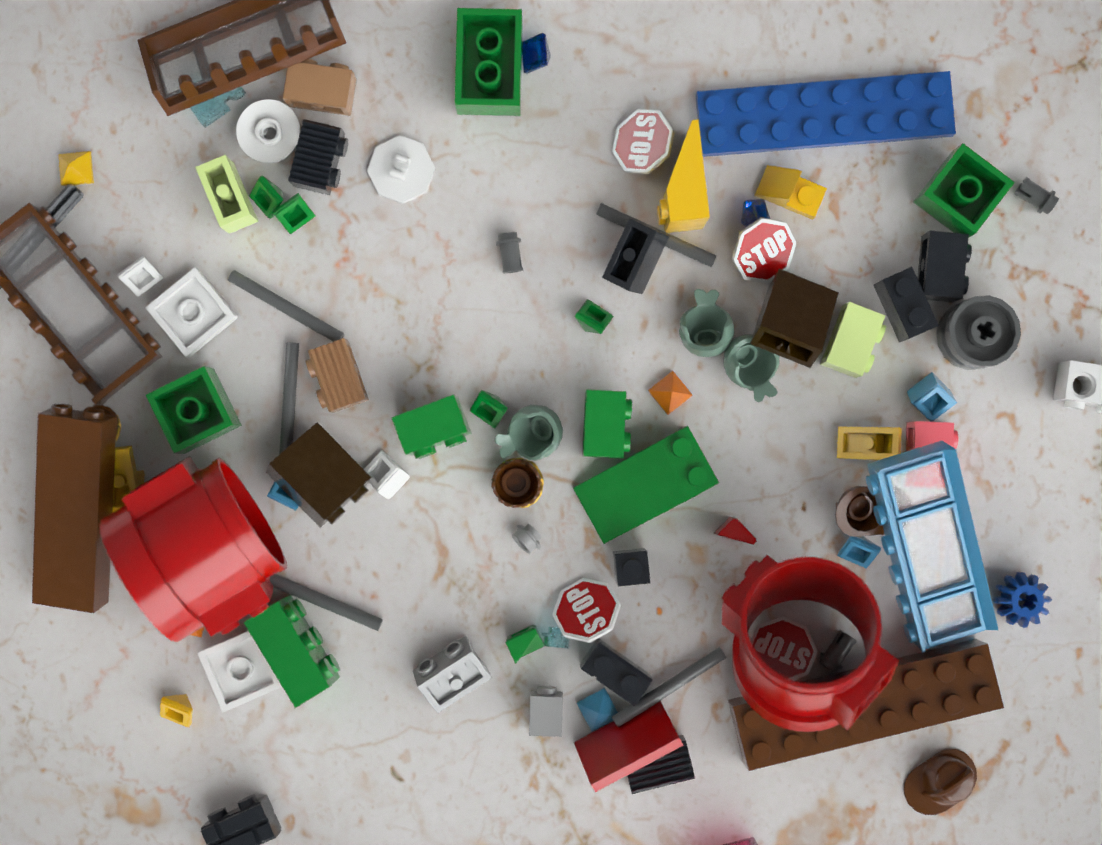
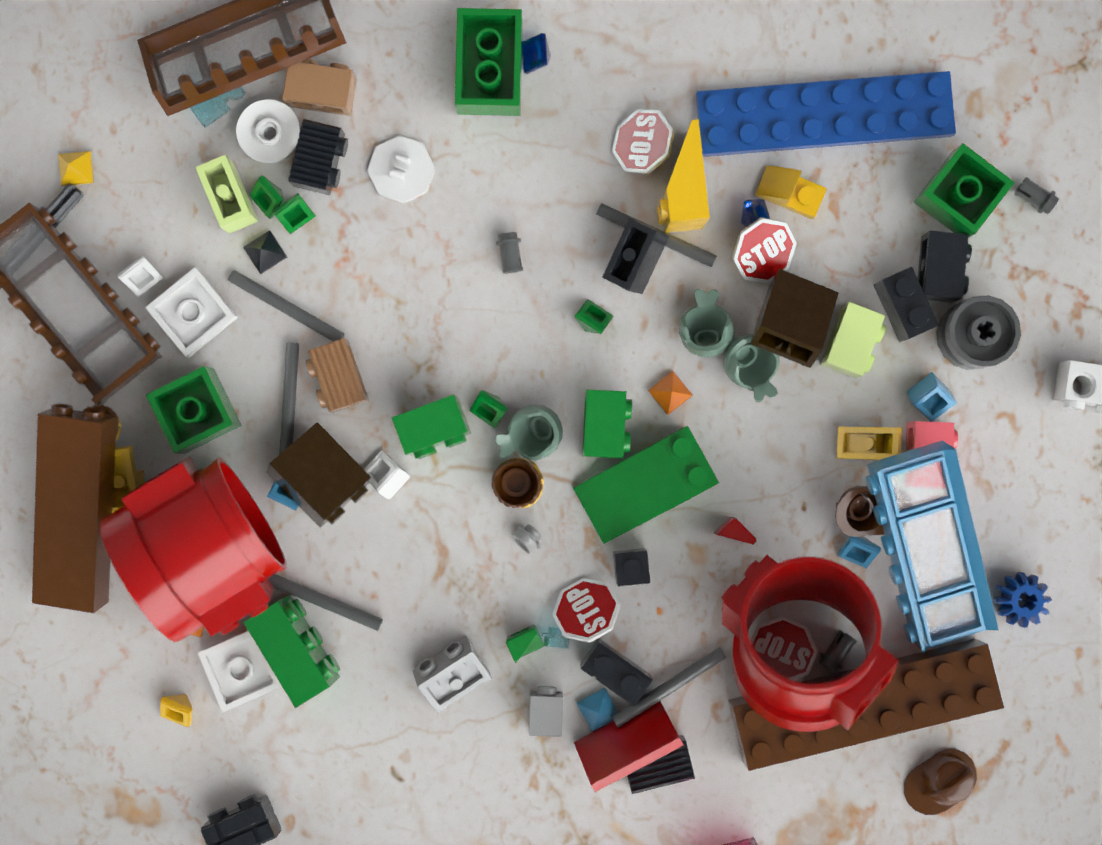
none -> black slope [243,230,288,274]

